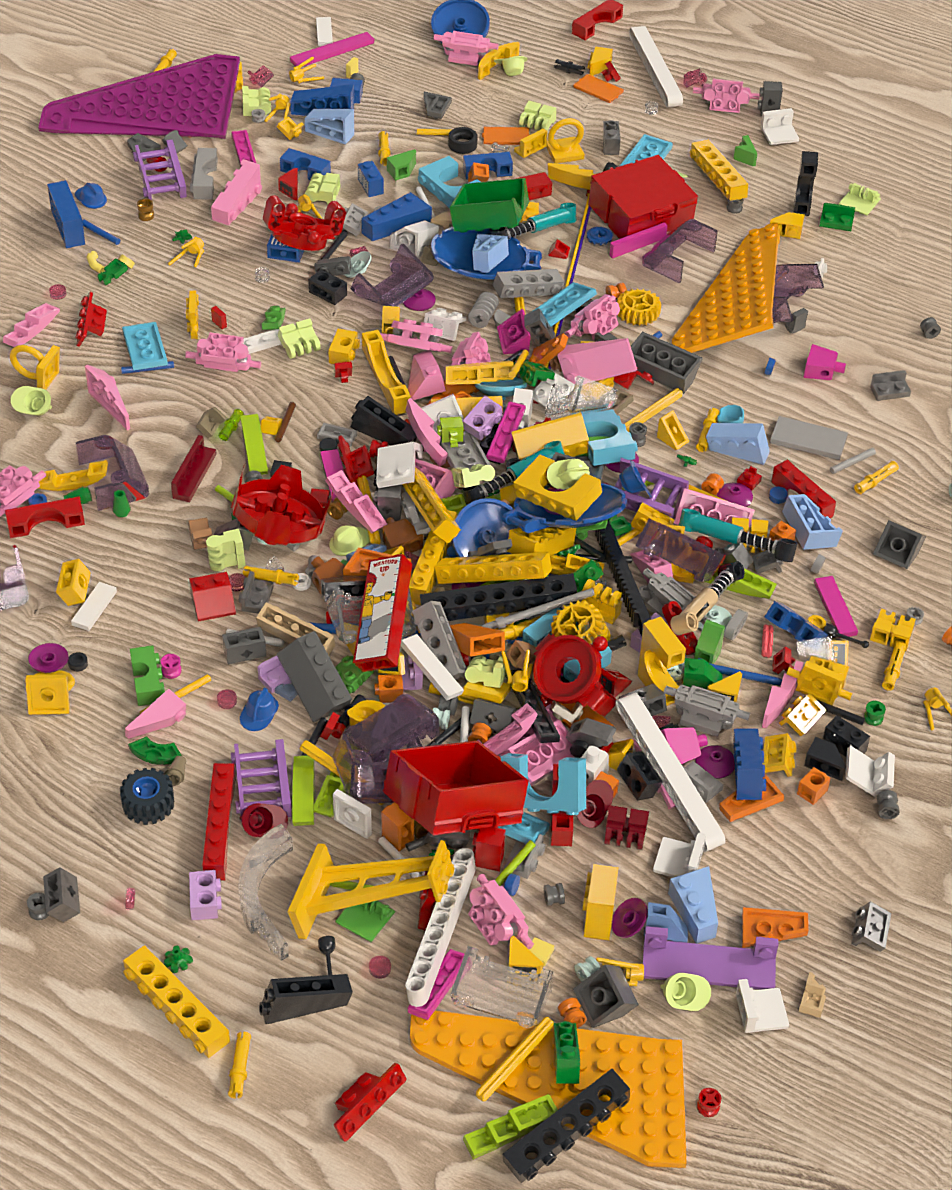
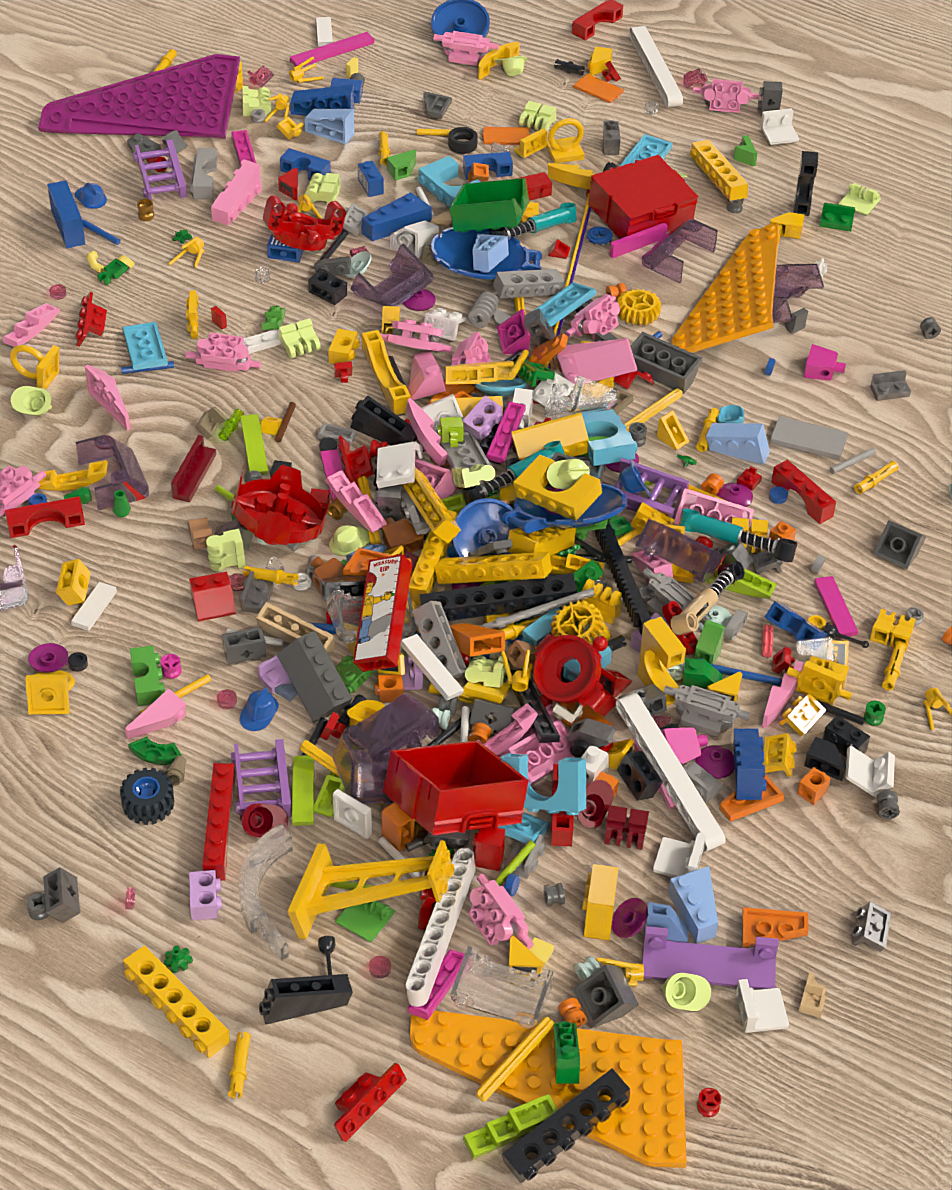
light blue wedge [782,494,843,550] -> none

